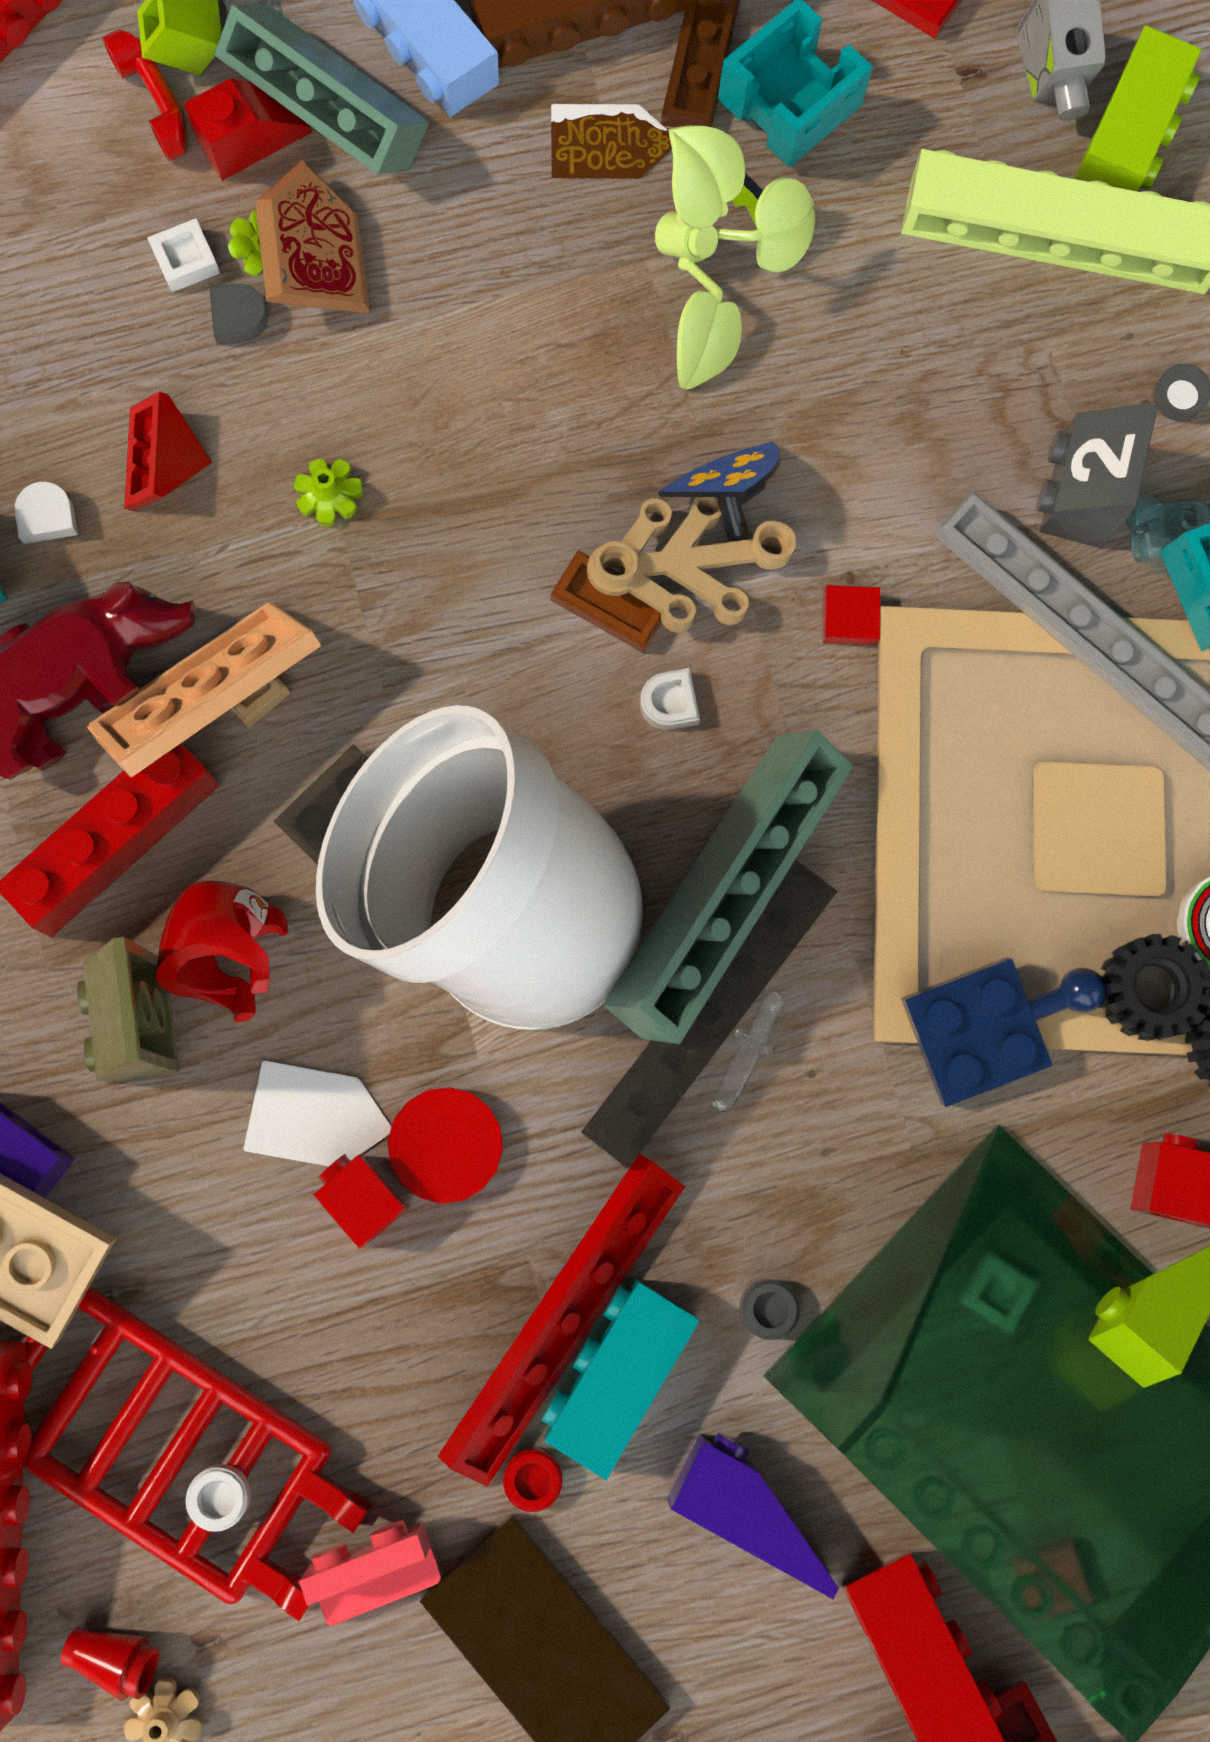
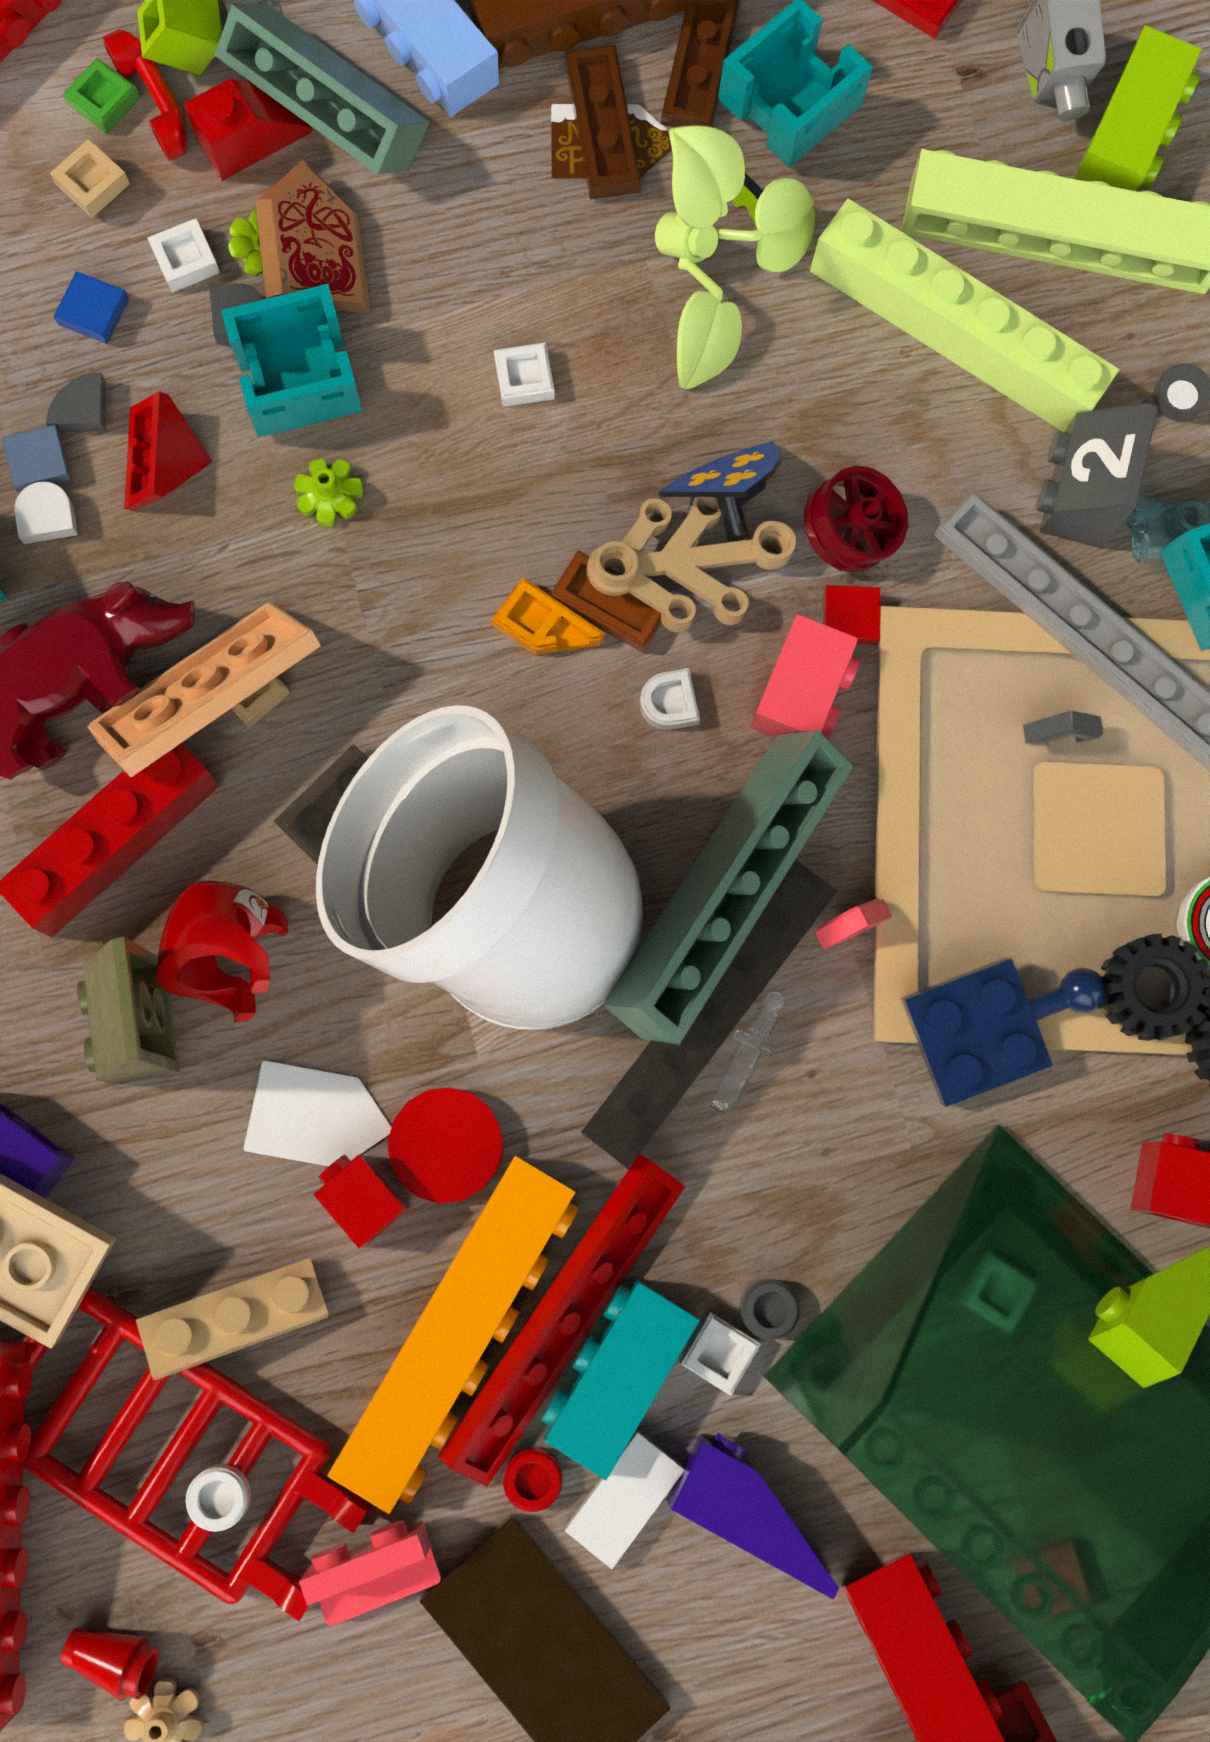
none -> sand blue tile [2,424,72,494]
none -> dark grey tile [46,372,106,432]
none -> tan plate [50,139,130,218]
none -> blue tile [53,271,129,344]
none -> bright green tile [63,58,140,134]
none -> tan plate [136,1258,328,1381]
none -> teal piece [221,284,363,438]
none -> light orange brick [327,1156,580,1514]
none -> light orange tile [491,578,605,656]
none -> white tile [493,342,555,407]
none -> reddish brown tile [565,45,641,199]
none -> white tile [565,1430,685,1569]
none -> white tile [679,1311,761,1396]
none -> coral brick [750,614,861,740]
none -> dark red wheel [804,465,909,573]
none -> yellowish green brick [810,198,1120,432]
none -> coral tile [814,898,892,950]
none -> dark grey tile [1023,710,1104,746]

